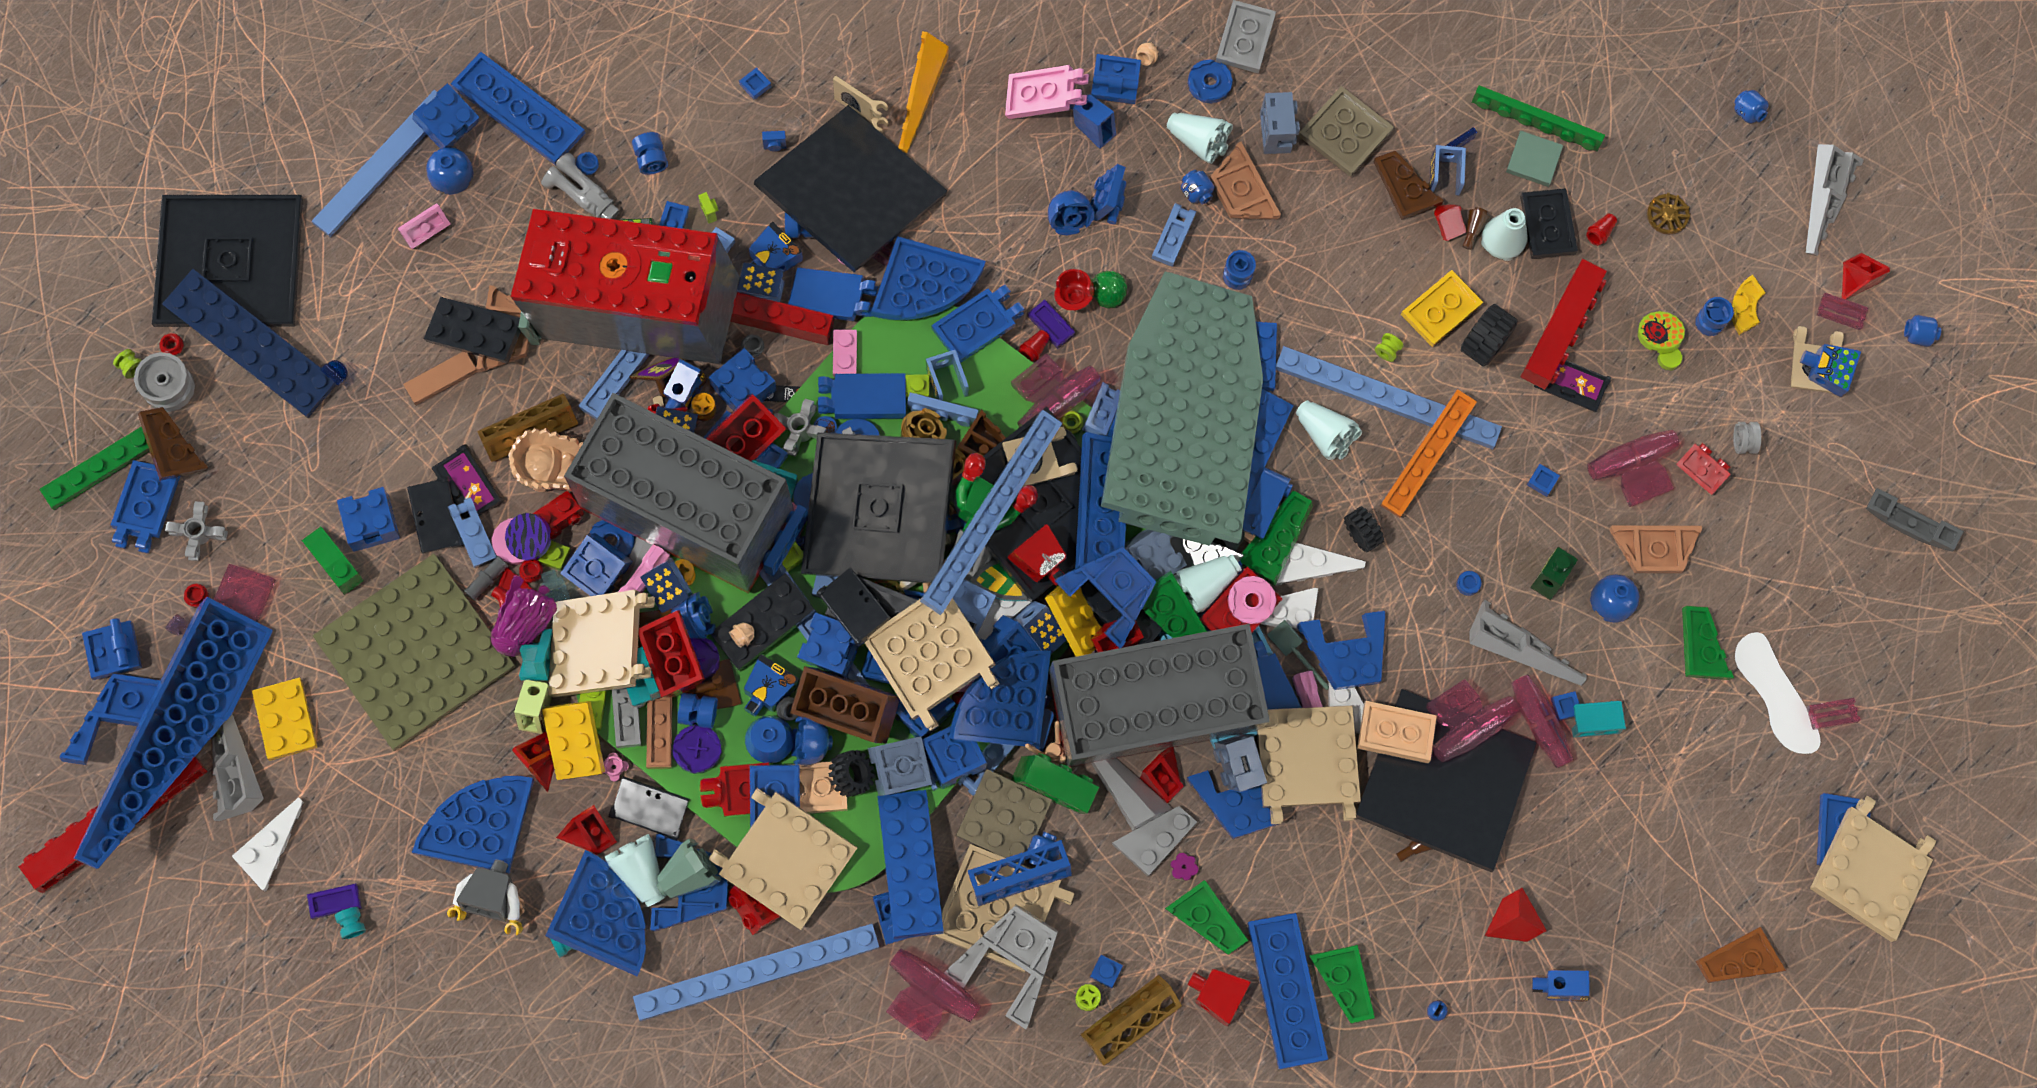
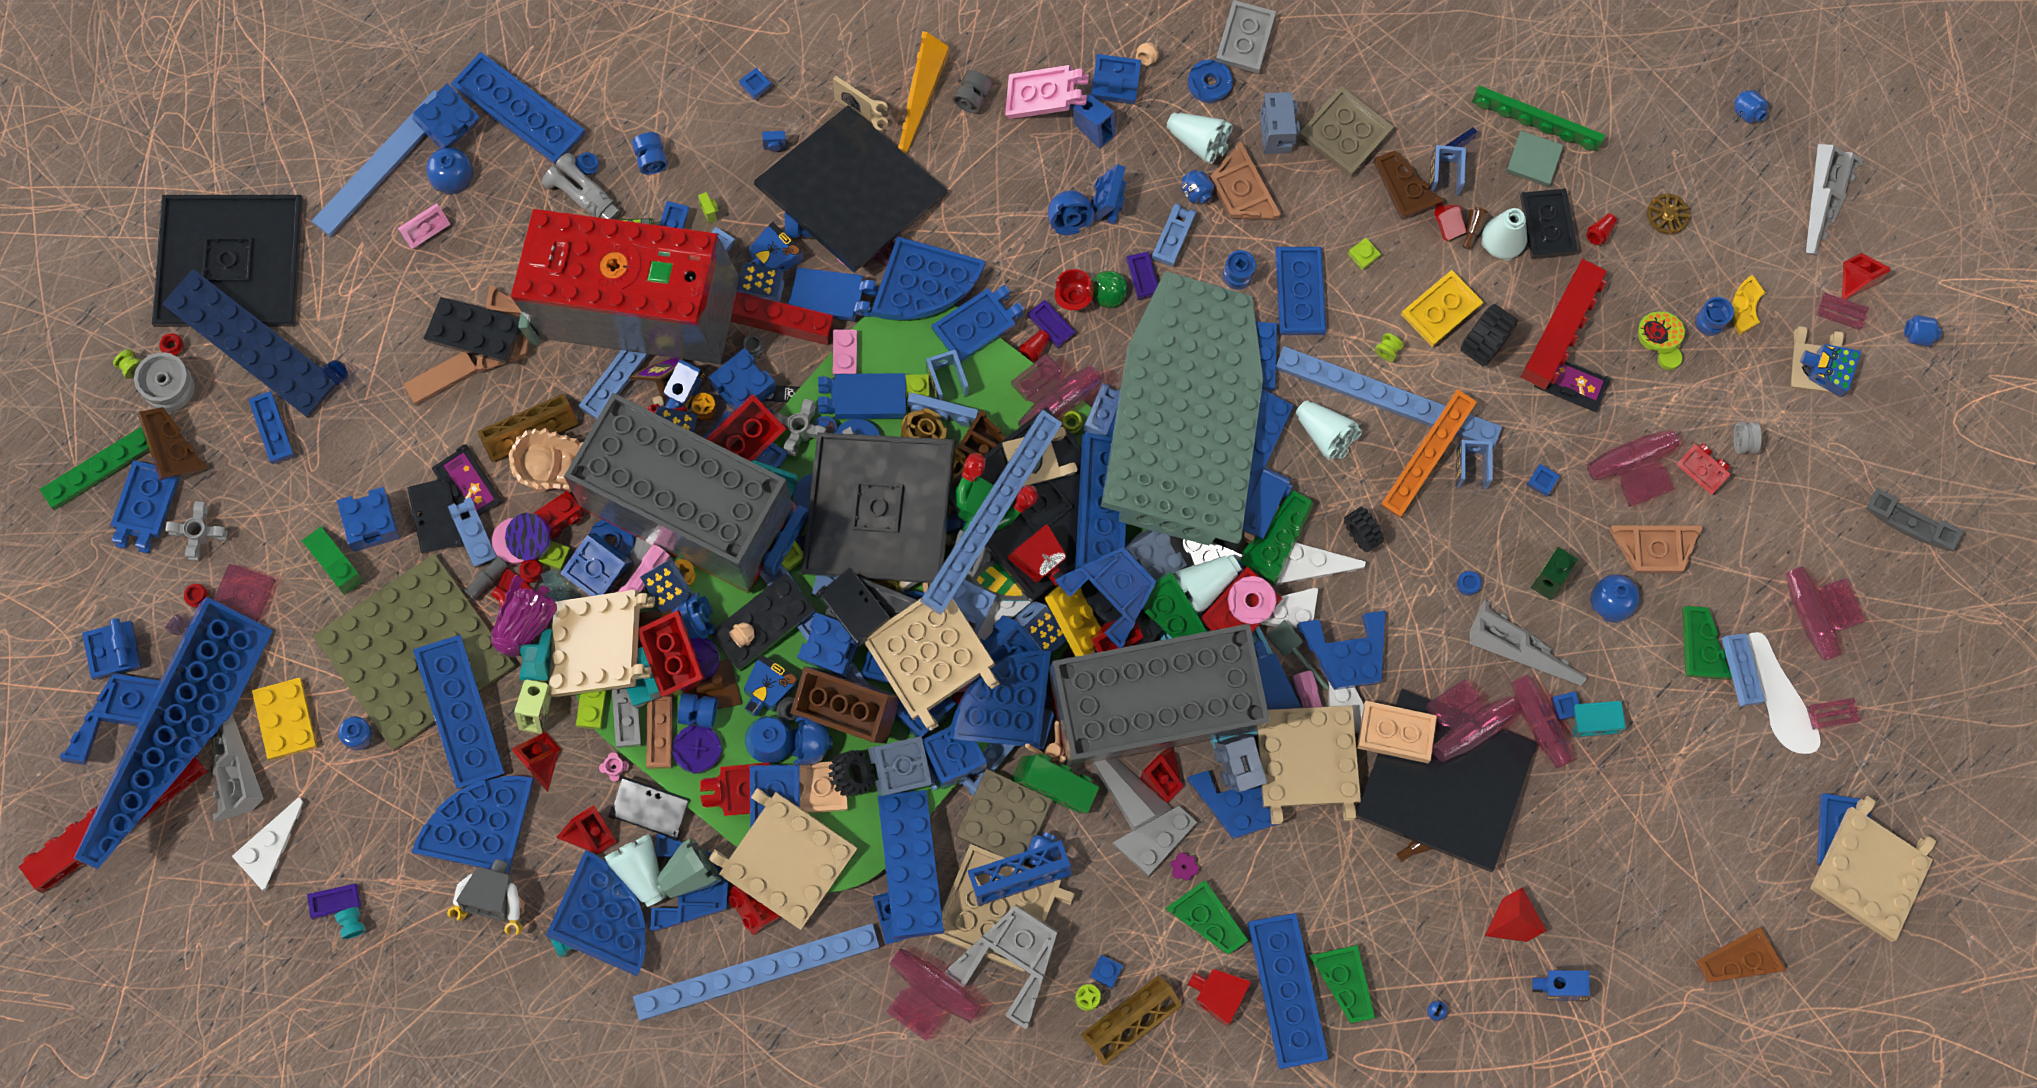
yellow plate [542,701,605,780] -> none
none -> blue plate [248,391,295,464]
none -> blue head [338,716,373,751]
none -> blue plate [413,635,505,789]
none -> dark grey wheel [952,70,992,113]
none -> dark purple tile [1126,251,1158,301]
none -> blue tile [1275,247,1326,335]
none -> lime plate [1348,238,1381,270]
none -> medium blue piece [1456,440,1493,489]
none -> medium blue plate [1722,633,1765,707]
none -> clear pink plate [1785,567,1865,661]

